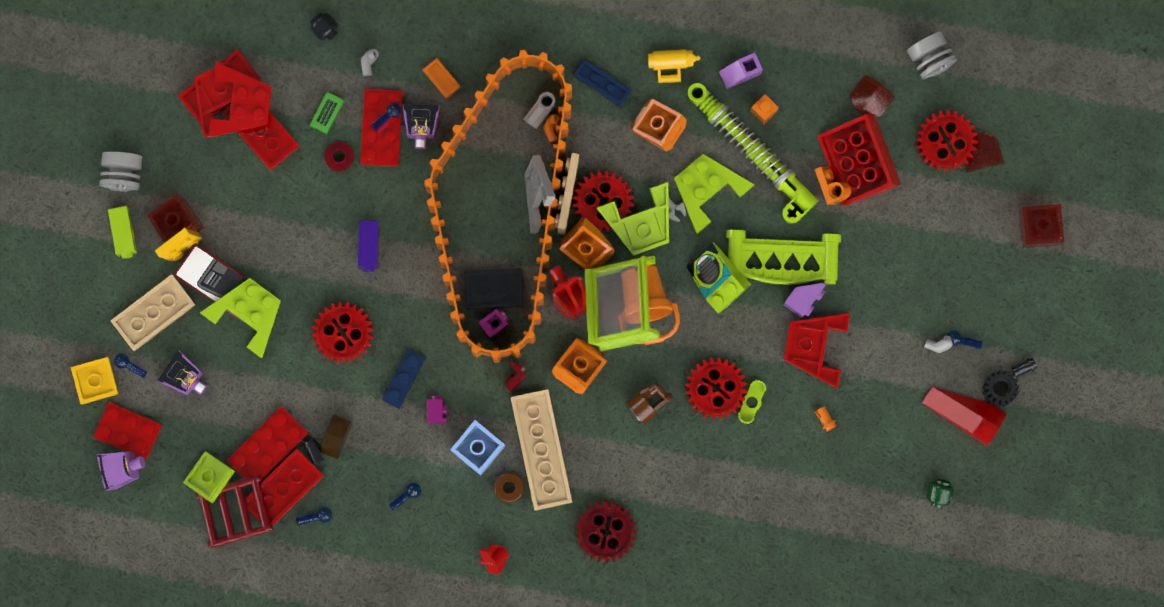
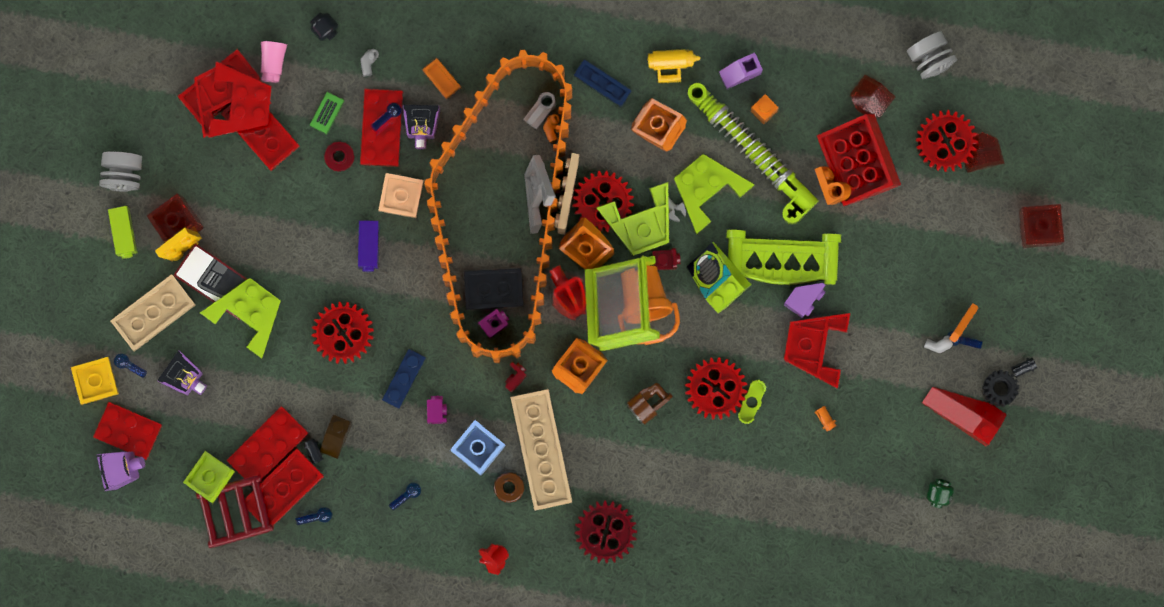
none -> bright pink plant [261,41,287,83]
none -> light nougat plate [378,173,424,218]
none -> dark red bracket [652,248,681,271]
none -> orange tile [949,303,978,342]

